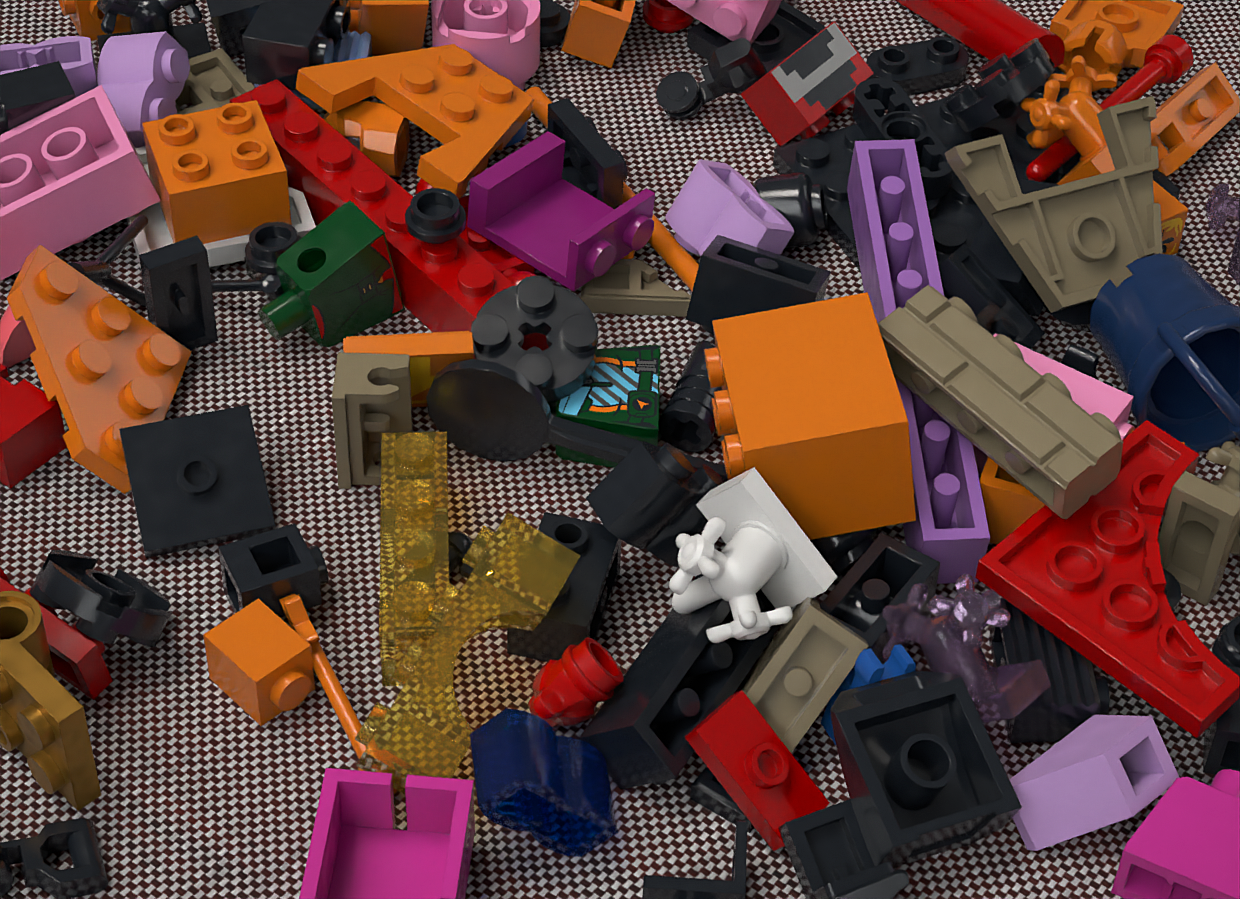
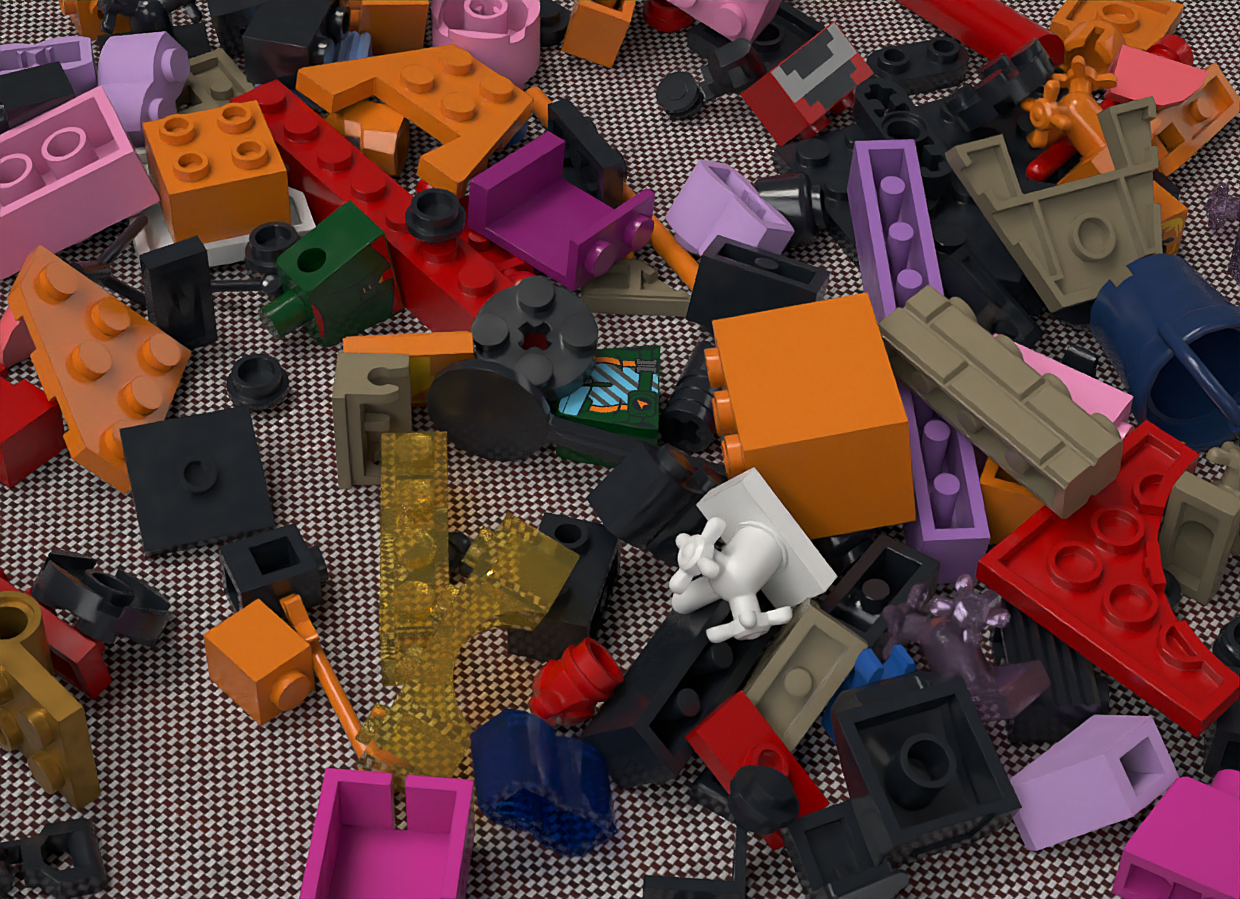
none -> black plate [226,354,289,410]
none -> black plate [727,765,799,835]
none -> coral brick [1103,44,1208,111]

